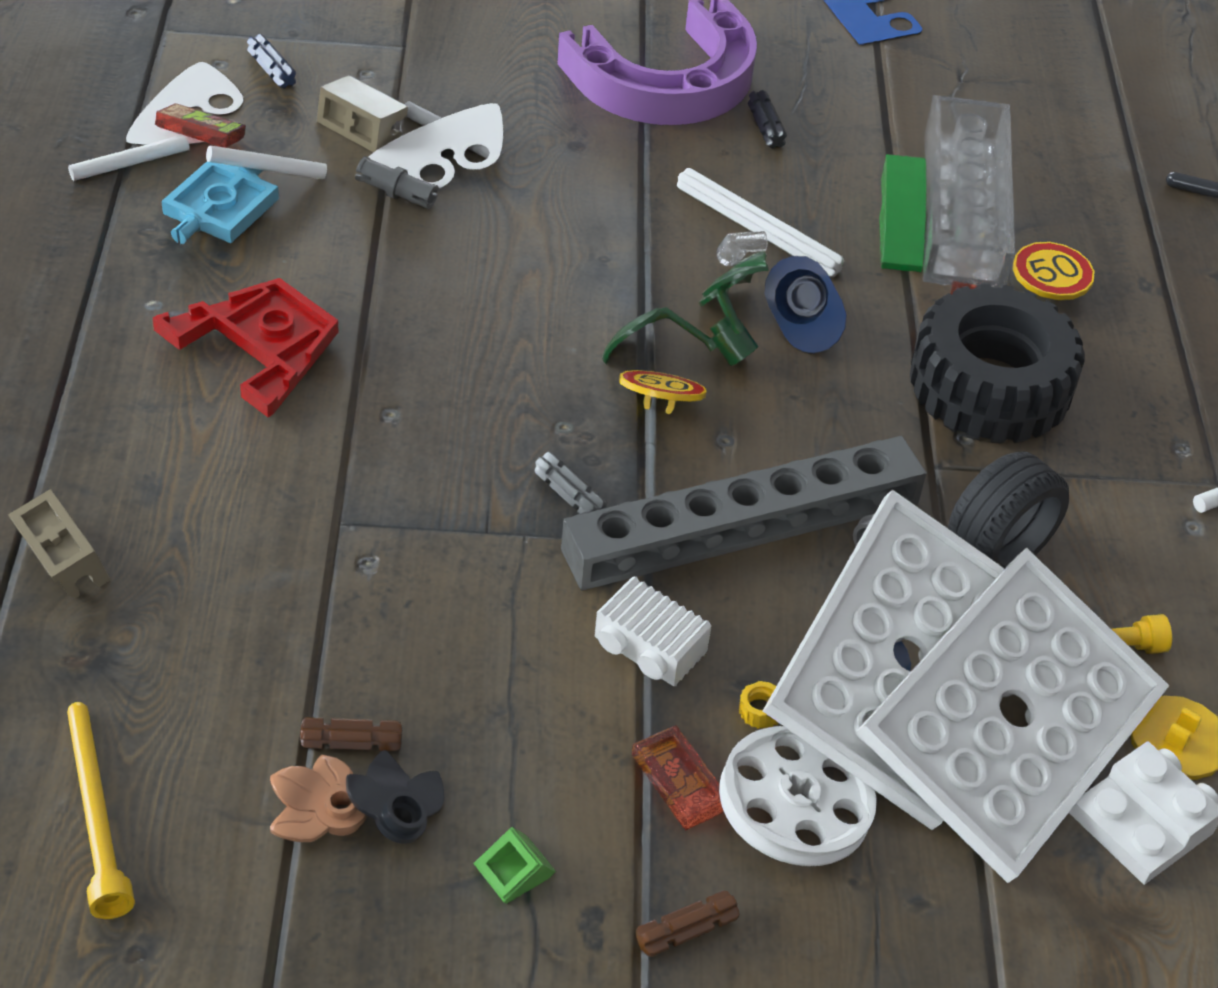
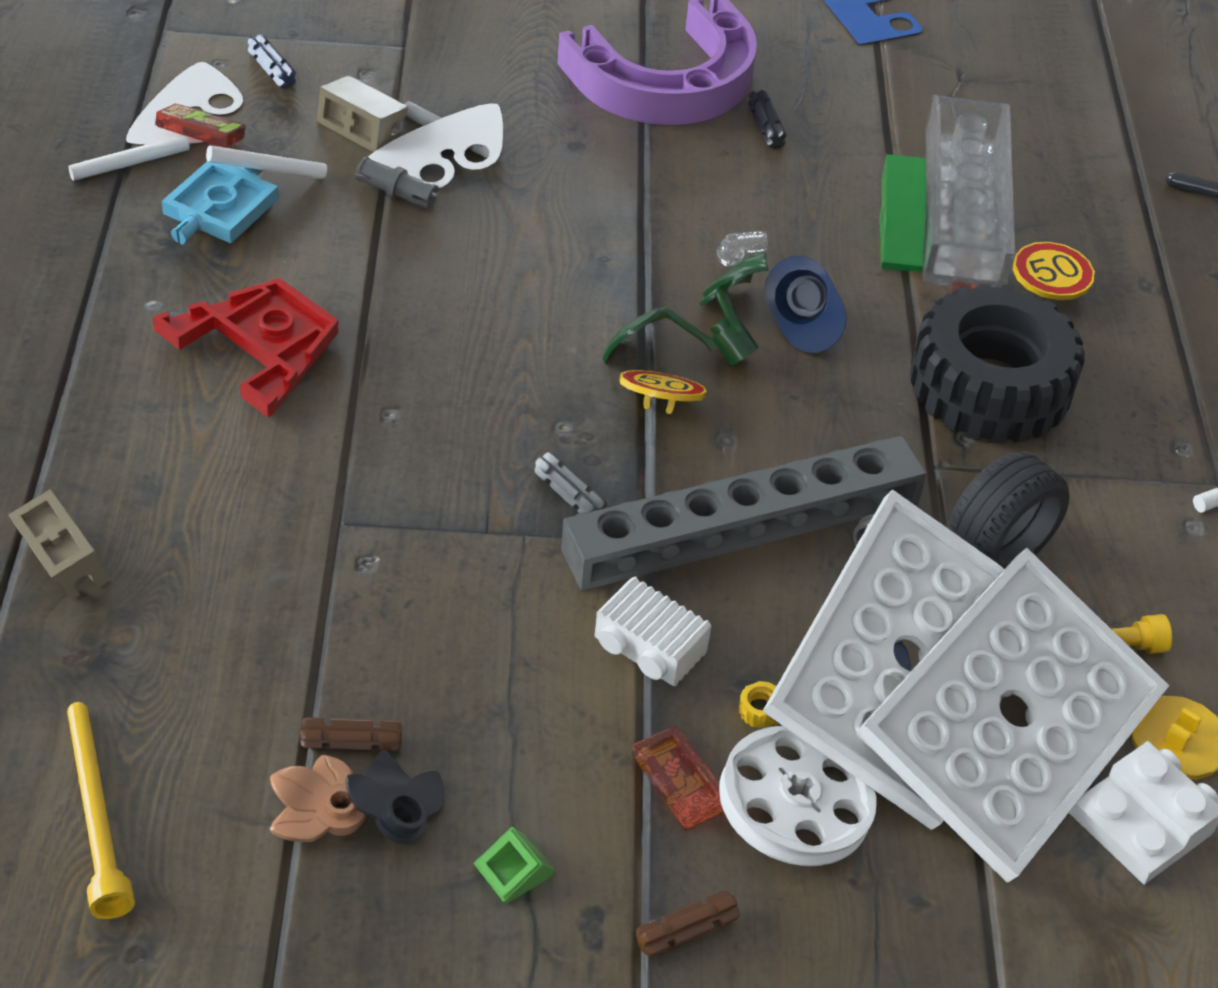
white axle [677,168,844,277] -> none

